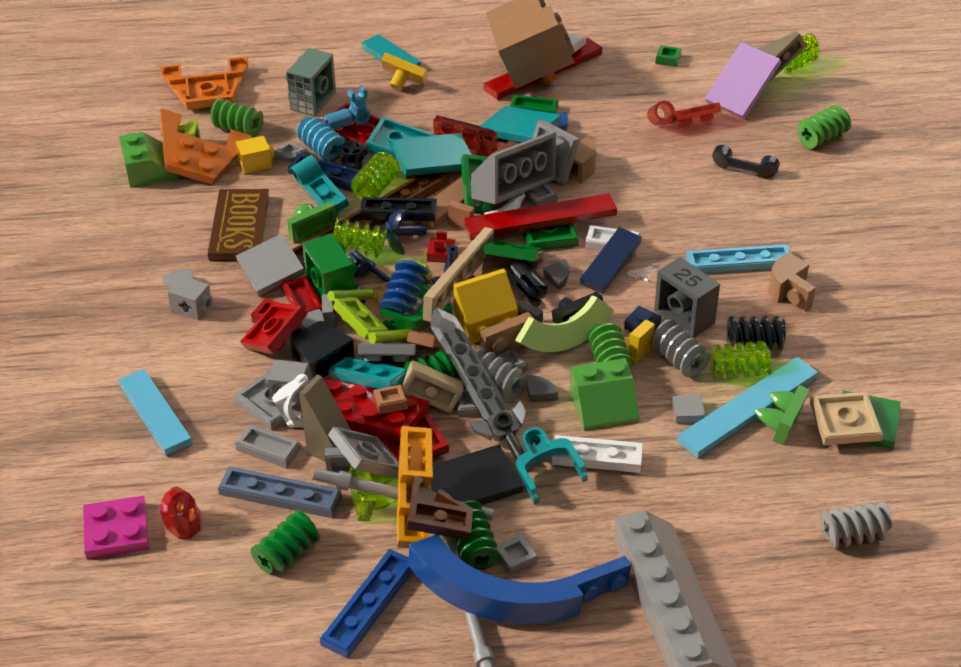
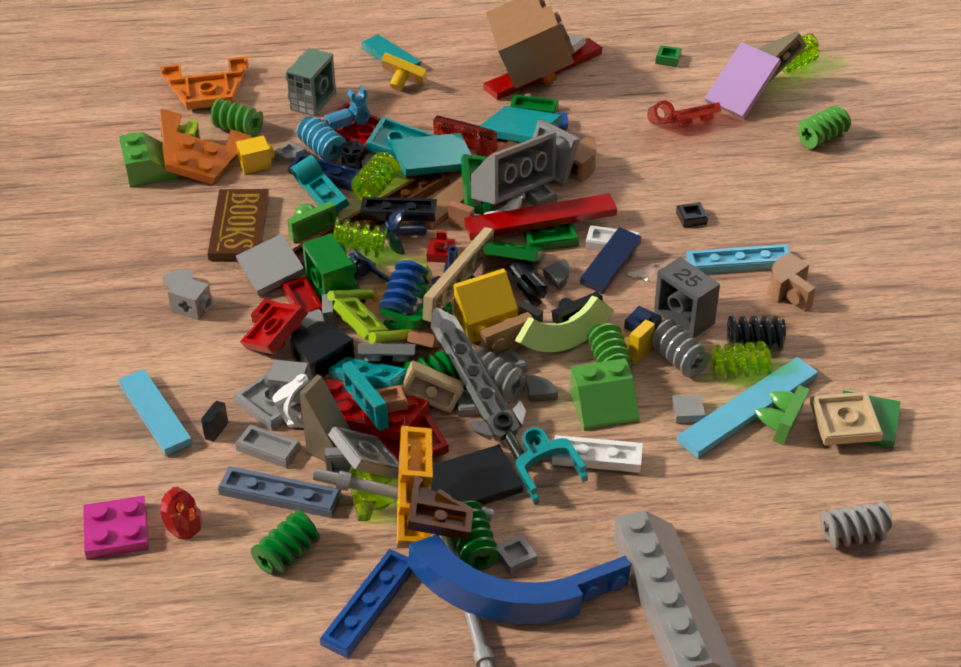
black bar [712,145,780,178] -> none
none -> black tile [201,400,229,442]
none -> teal tile [342,361,389,430]
none -> black tile [676,202,708,228]

